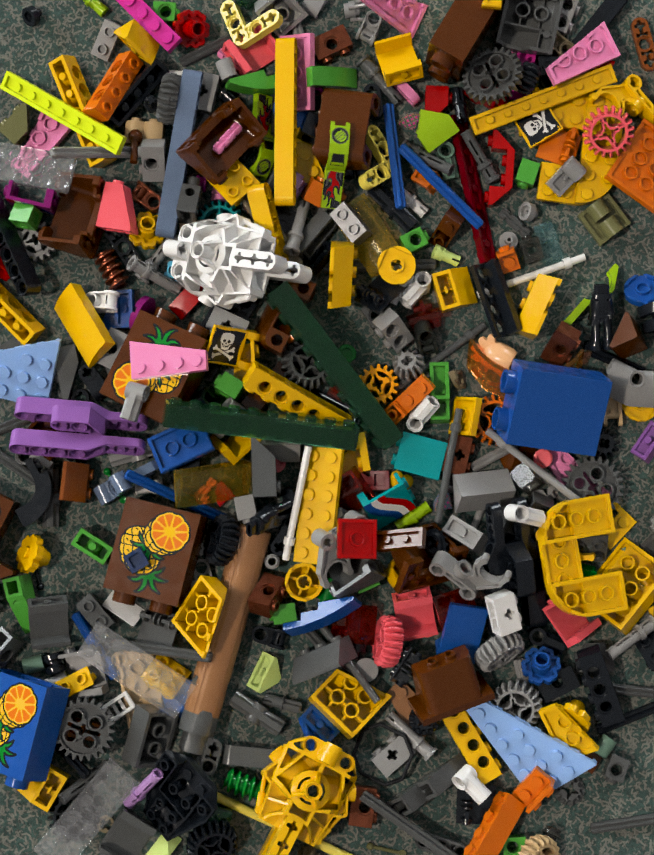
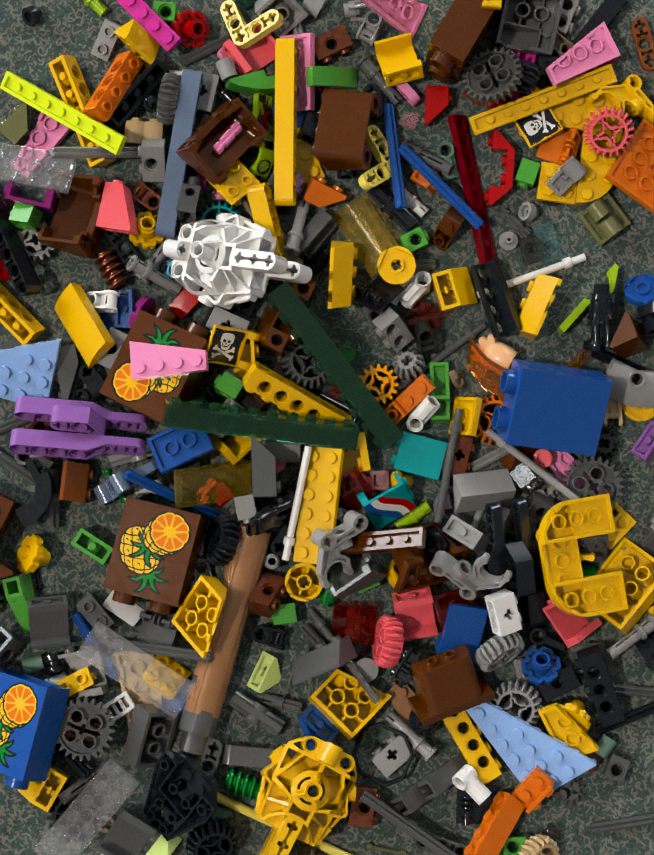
light grey piece [120,381,150,423] -> none
dark blue plate [123,547,151,574] -> none
lavender pin [123,768,164,809] -> none
reddish brown bar [128,129,143,164] -> none
blue slope [283,596,362,636] -> none
piece [320,121,350,209] -> none
brick [329,201,373,246] -> none
red tile [337,518,377,559] -> none
lime slope [416,109,460,153] -> none
yellowish green pin [431,244,461,267] -> none
black axle [452,86,469,124] -> none
dark grey pin [460,128,501,185] -> none
orange bracket [495,245,521,274] -> none
white piece [504,504,546,527] -> none
copper brick [540,321,582,366] -> none

